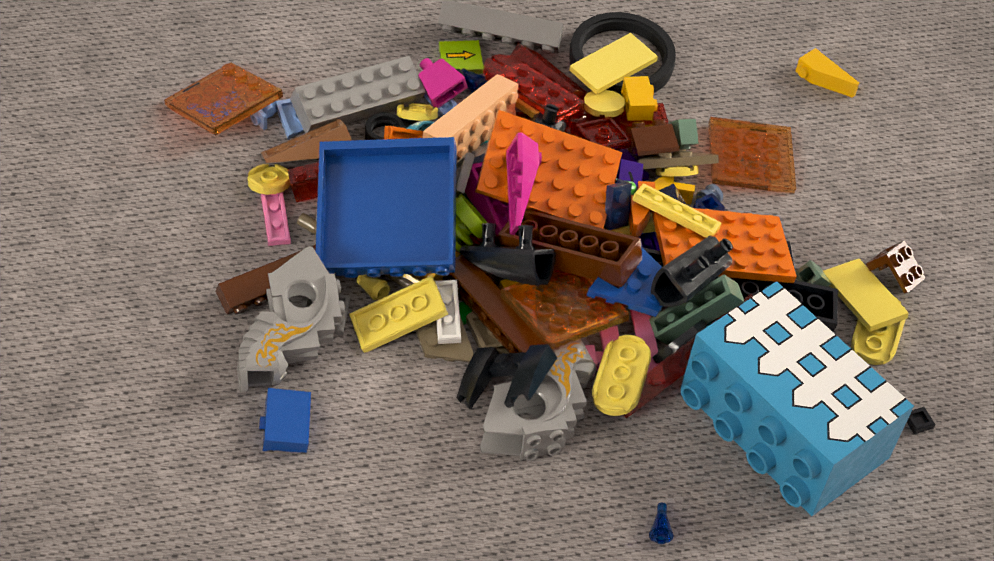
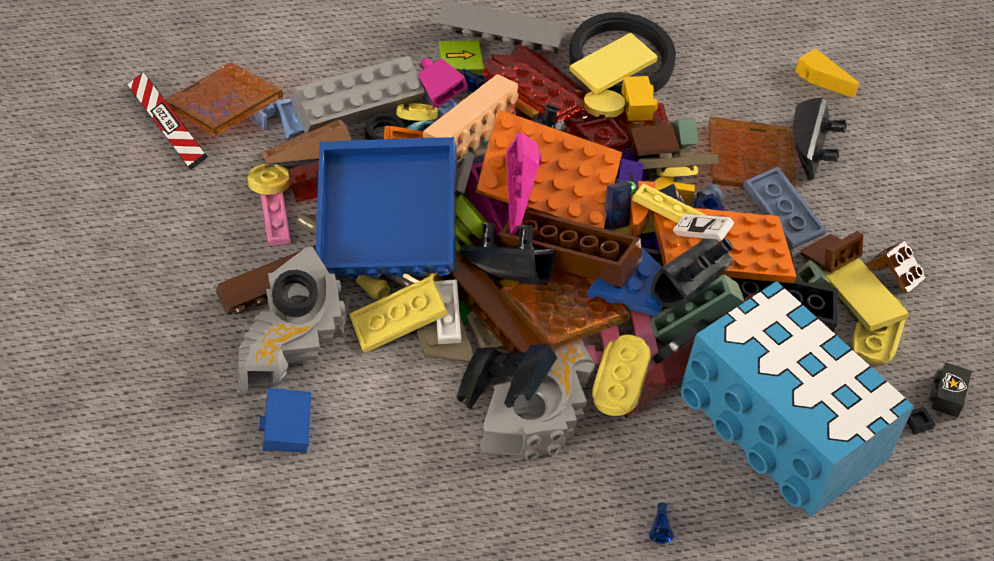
none -> tile [127,72,208,170]
none -> black tyre [272,269,318,317]
none -> white tile [672,214,734,240]
none -> sand blue tile [743,167,827,250]
none -> black piece [793,98,847,181]
none -> reddish brown bracket [801,231,863,273]
none -> pearl dark grey brick [929,362,972,418]

